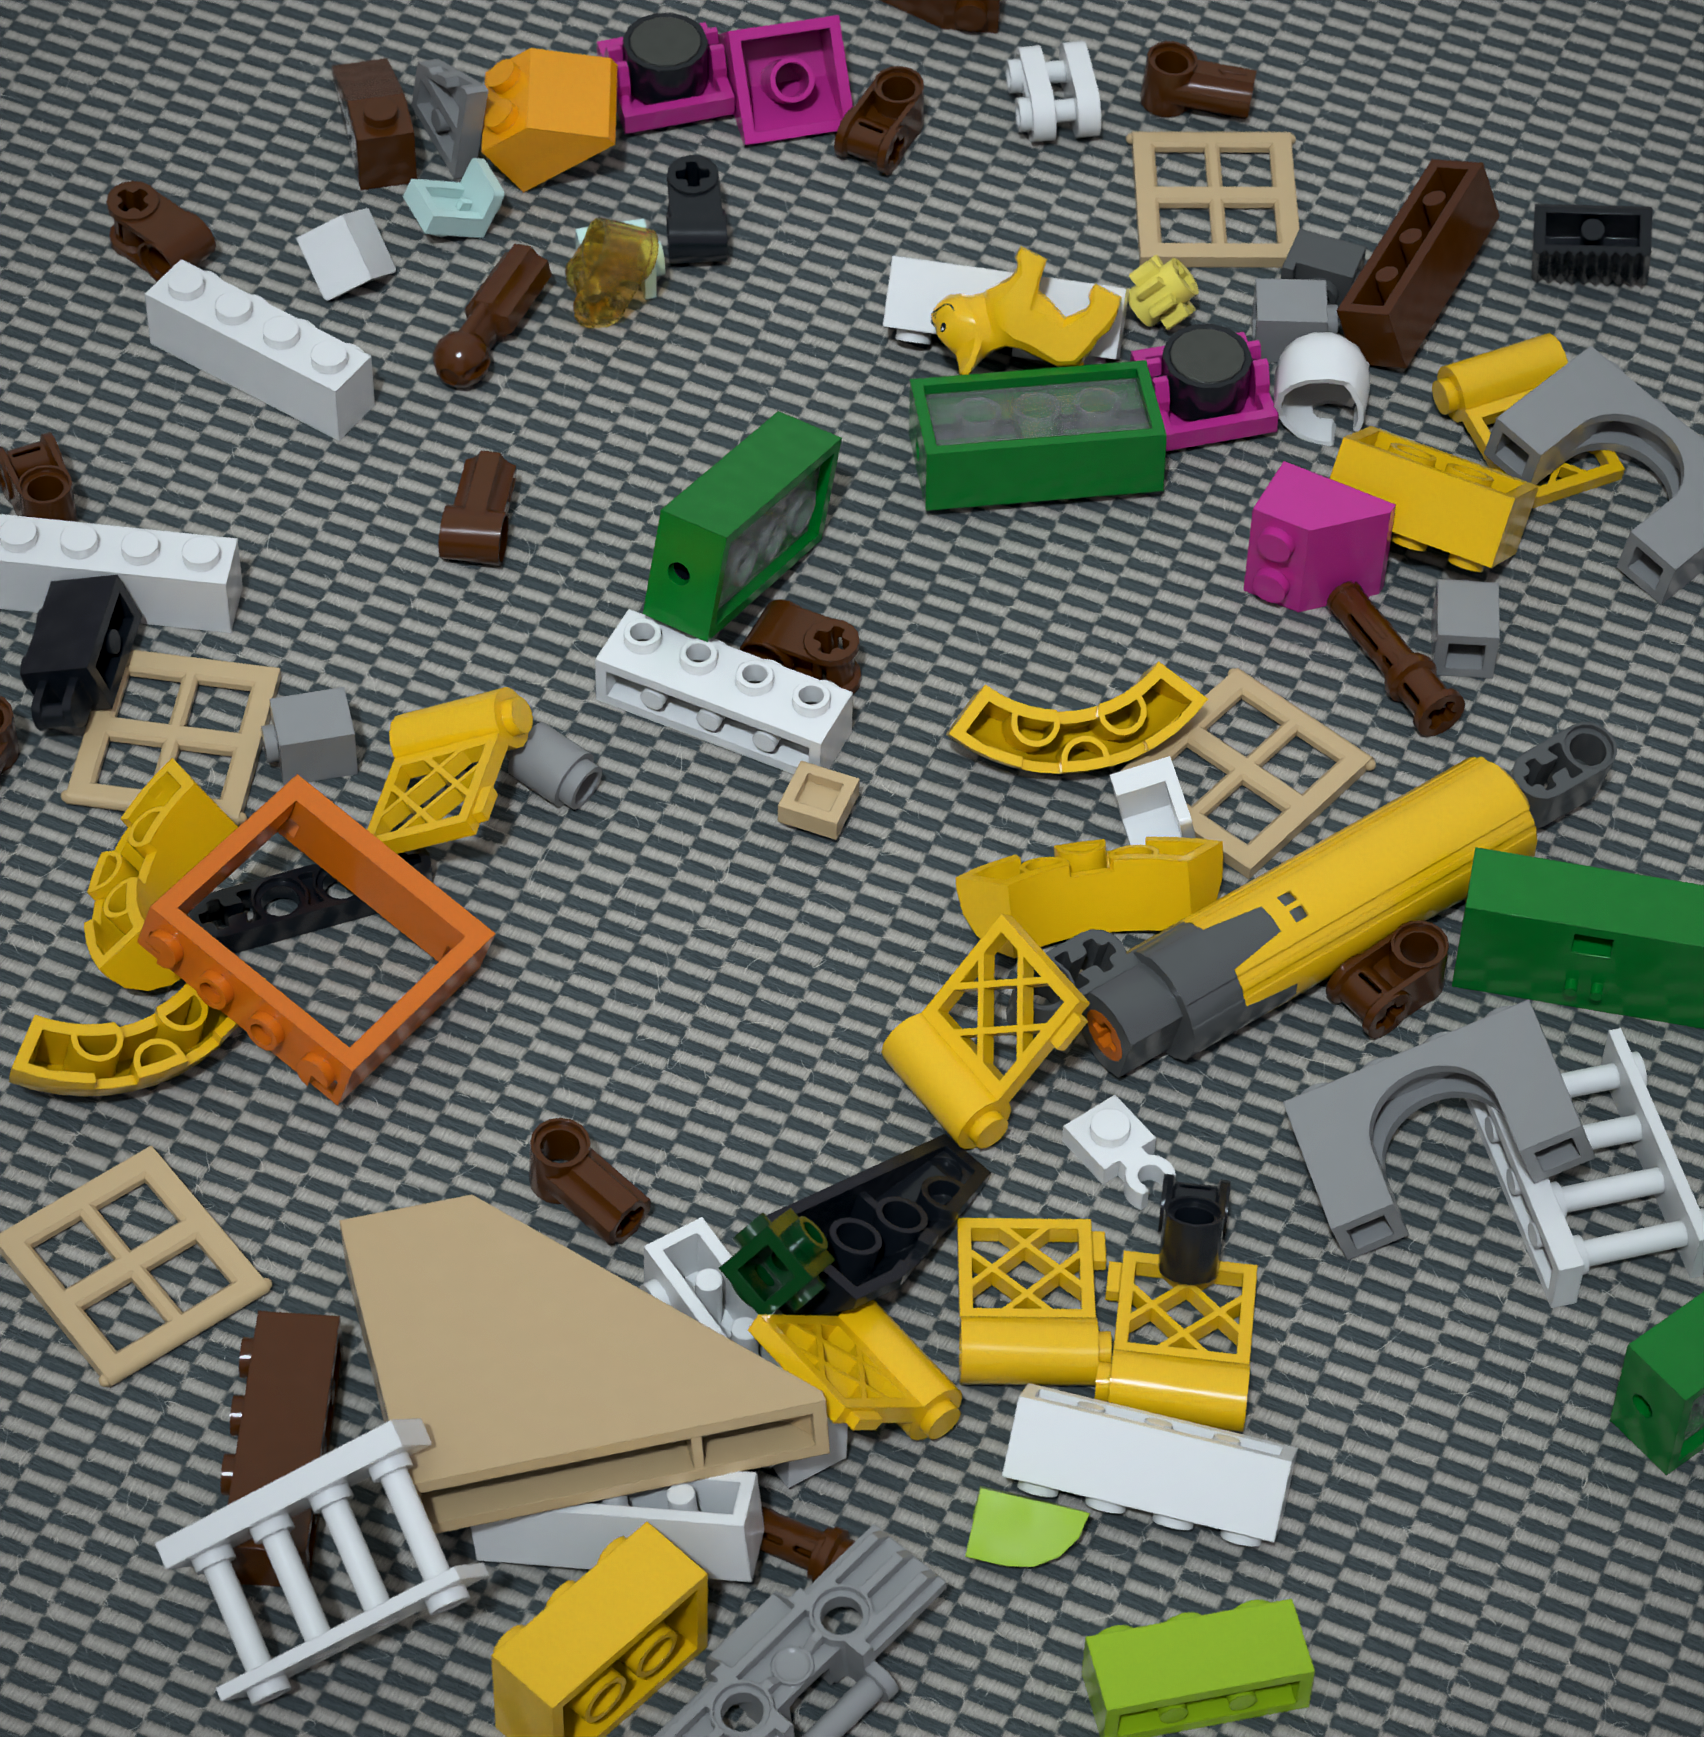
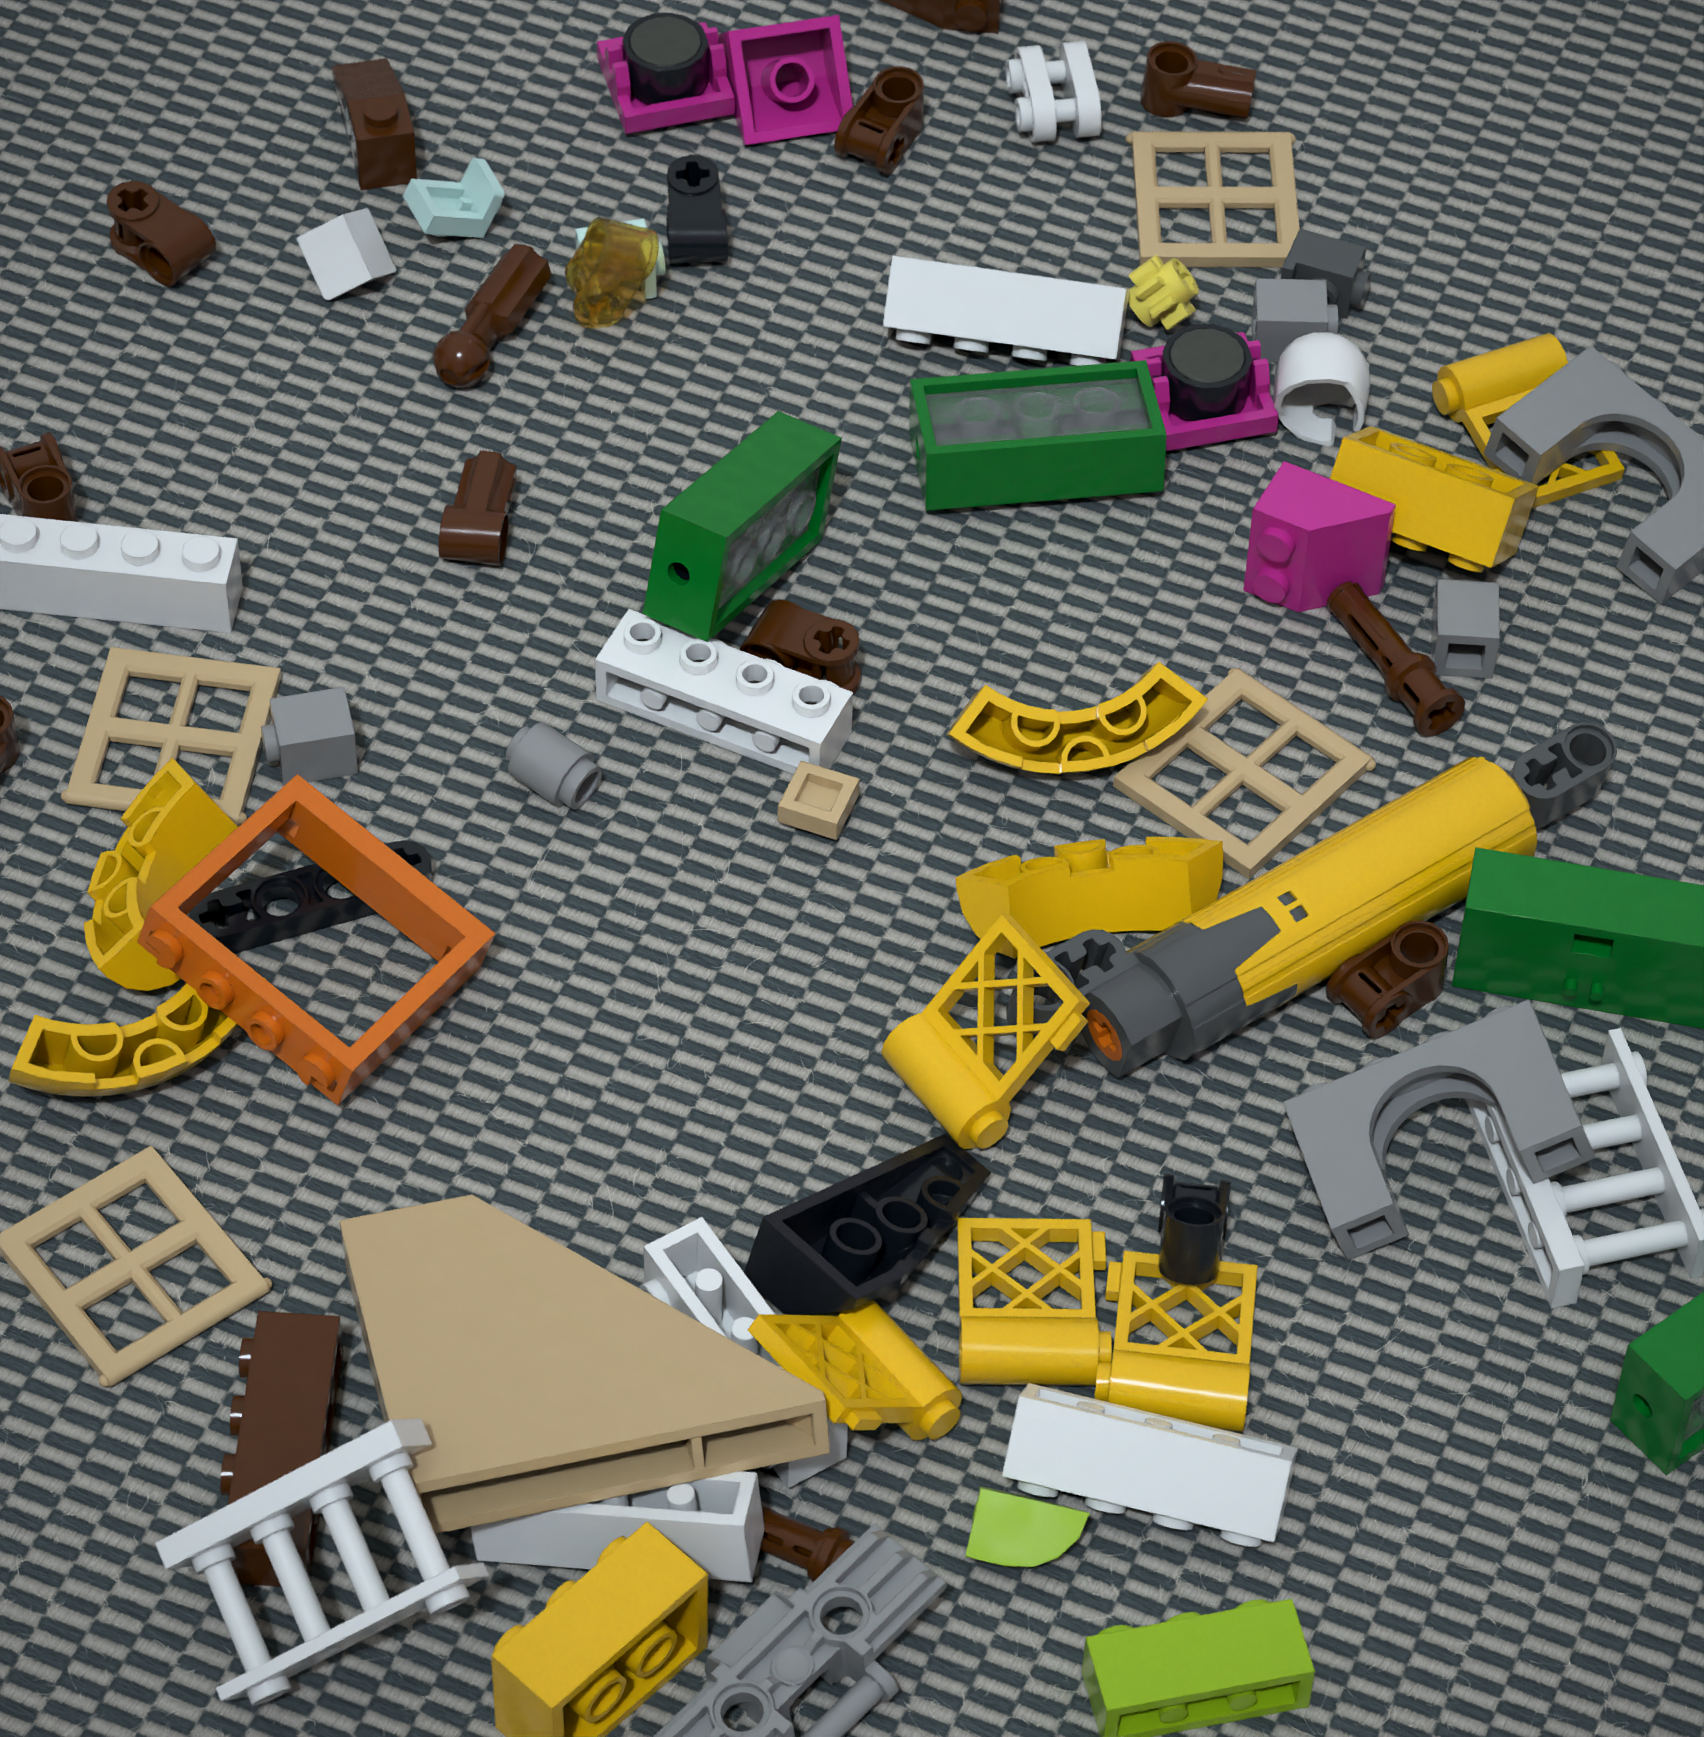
black brick [20,575,142,731] -> none
white brick [145,259,375,441] -> none
yellow piece [367,687,533,854] -> none
light grey wing [411,59,488,179] -> none
light orange slope [481,48,618,193] -> none
reddish brown piece [529,1118,651,1245] -> none
dark green brick [719,1207,835,1314] -> none
yellow animal [931,246,1122,375] -> none
white plate [1062,1095,1176,1210] -> none
white panel [1110,756,1196,845] -> none
reddish brown brick [1337,159,1500,368] -> none
black brick [1531,204,1652,286] -> none

